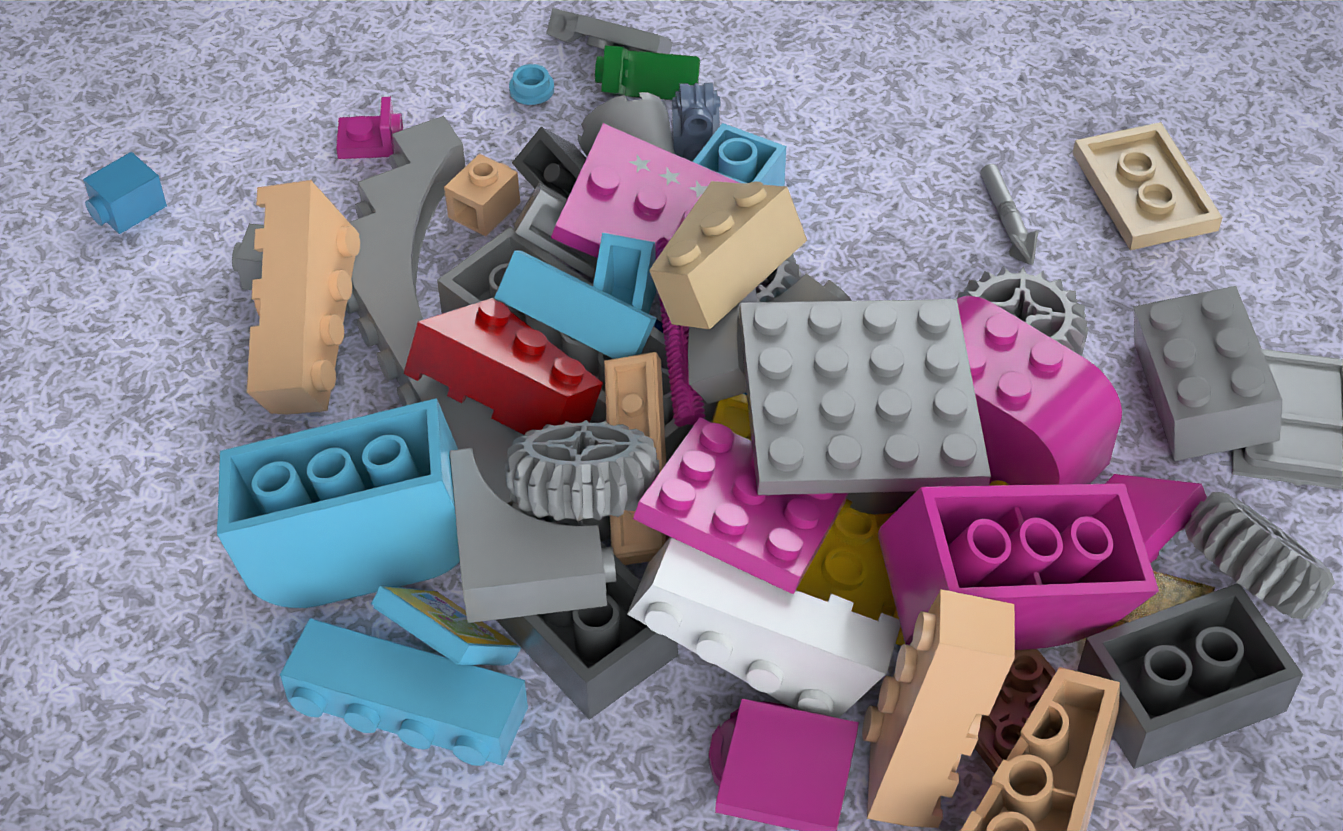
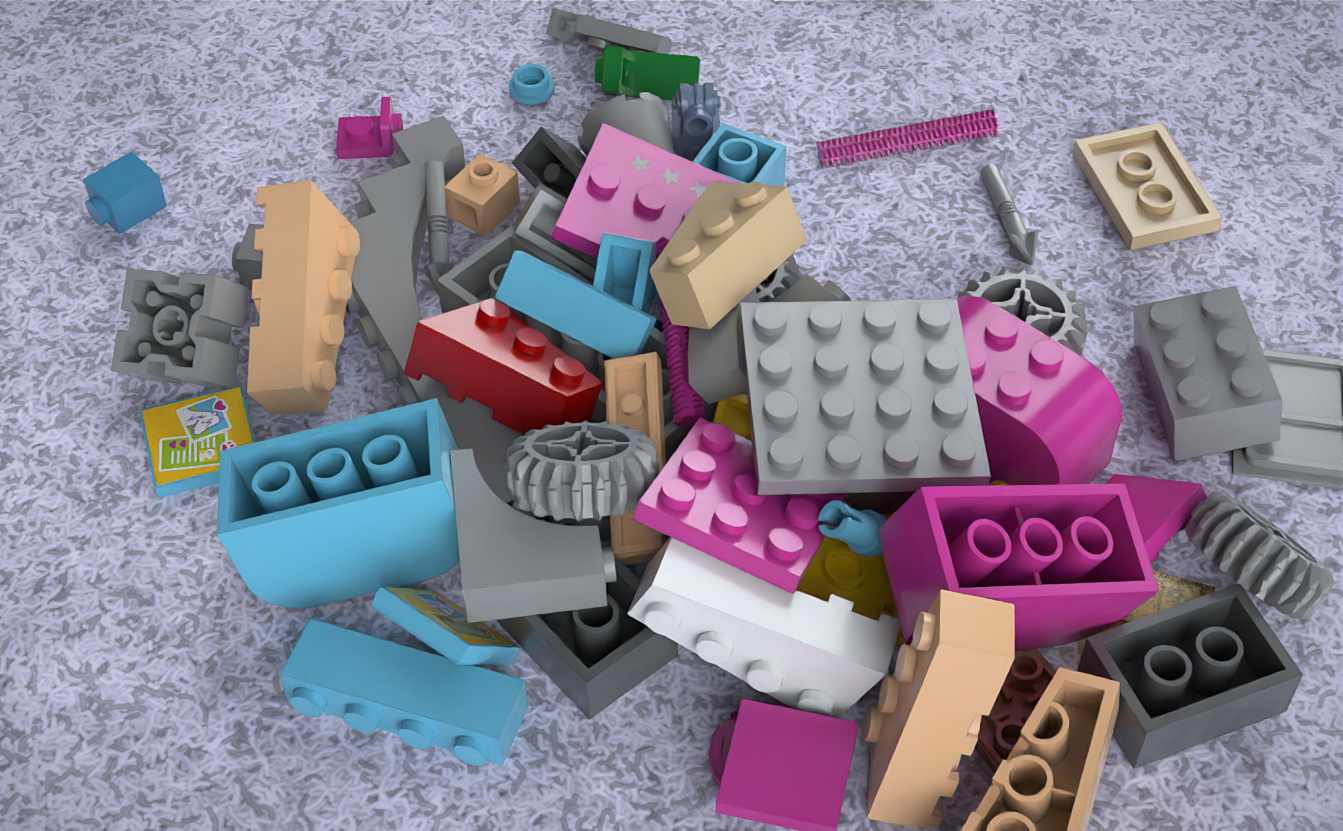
none -> light grey brick [111,269,249,389]
none -> tile [139,385,256,498]
none -> light grey piece [424,160,455,295]
none -> dark pink axle [816,109,999,168]
none -> medium azure pin [818,500,887,558]

